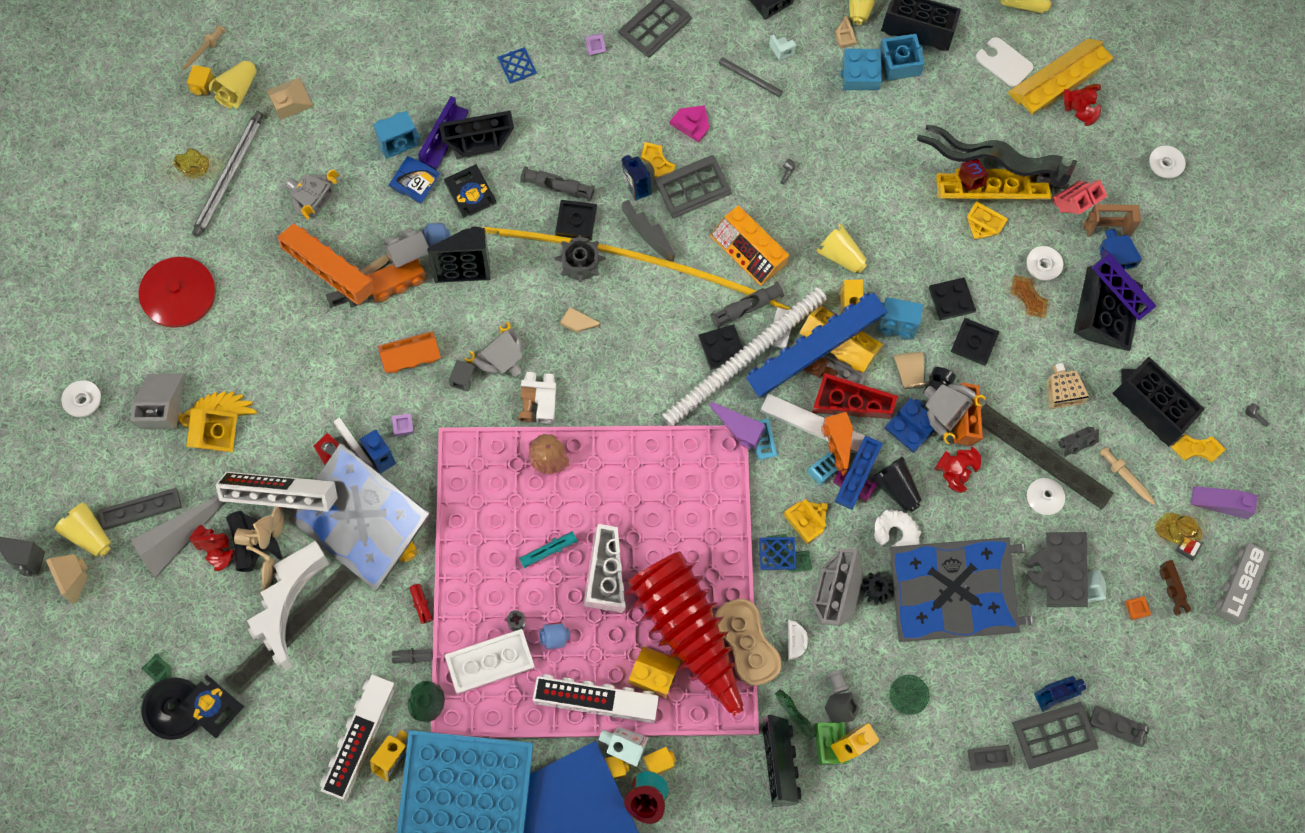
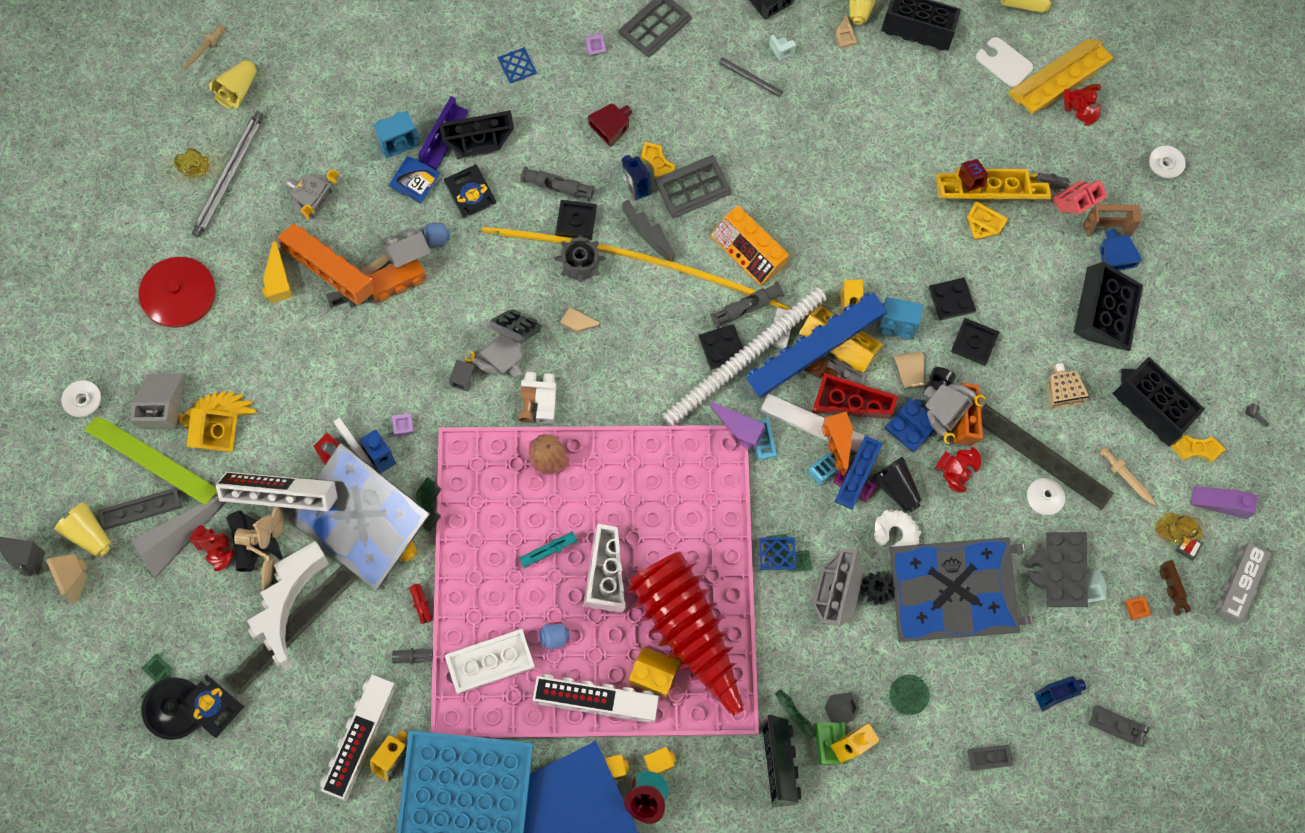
yellow brick [187,65,214,95] -> none
tan slope [266,77,314,120] -> none
orange brick [378,331,441,373] -> none
clear green tile [407,681,445,722] -> none
black slope [427,226,491,283] -> none
dark grey bush [507,610,526,631] -> none
light aqua torso [598,727,649,767] -> none
dark pink plate [669,105,709,143] -> none
tan plate [714,599,782,686] -> none
dark grey hand [780,159,795,184] -> none
yellow slope [783,499,828,544] -> none
white plate [788,620,808,661] -> none
light yellow cone [815,223,867,273] -> none
light grey bush [826,669,850,695] -> none
dark azure brick [841,49,882,90] -> none
dark azure brick [879,34,925,80] -> none
black flag [917,125,1078,186] -> none
clear orange tile [1010,275,1048,318] -> none
dark grey piece [1012,702,1099,770] -> none
white dish [1026,246,1063,281] -> none
dark grey hinge [1058,426,1099,457] -> none
dark purple fence [1091,249,1156,320] -> none
none -> lime sticker [84,417,217,505]
none -> yellow slope [262,241,293,303]
none -> clear green tile [416,477,442,531]
none -> black plate [488,309,542,343]
none -> dark red torso [588,103,632,147]

